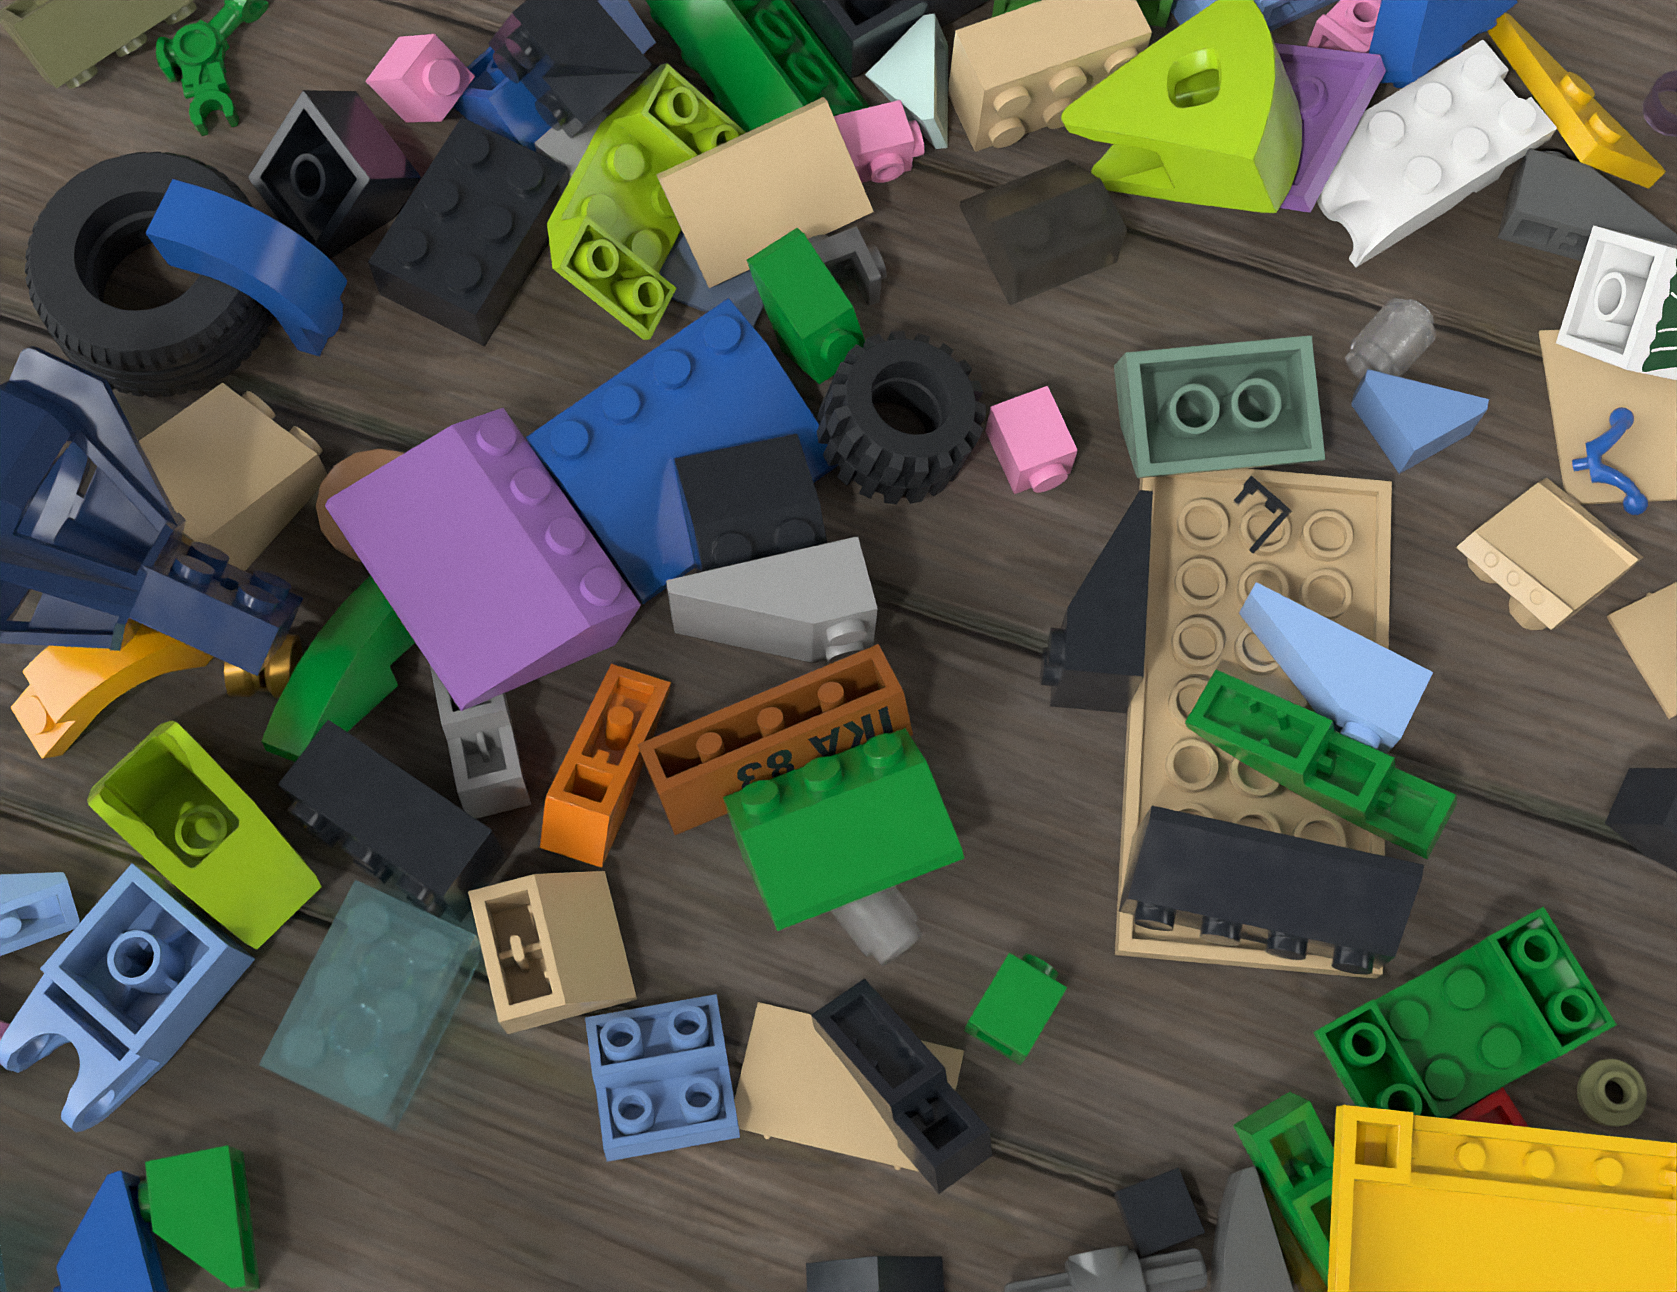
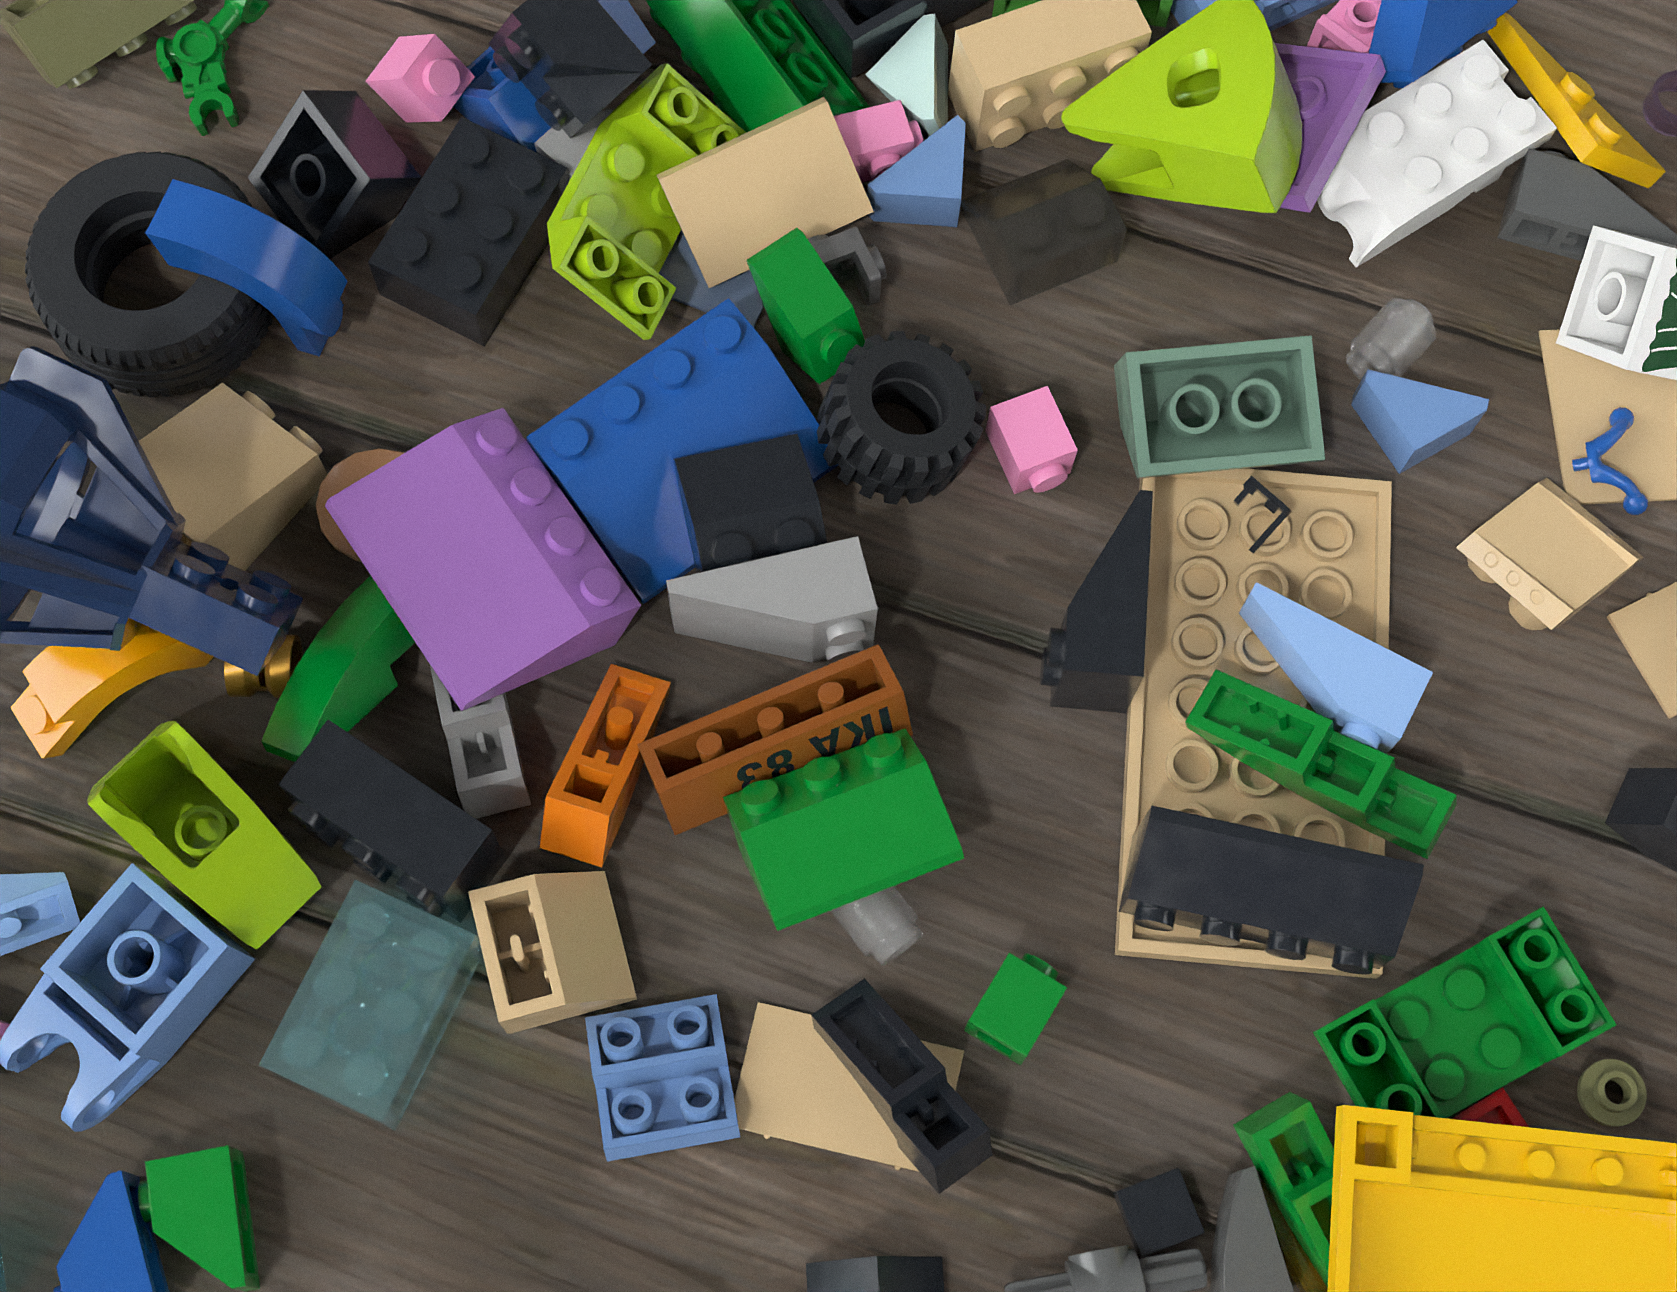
none -> medium blue slope [867,115,966,227]

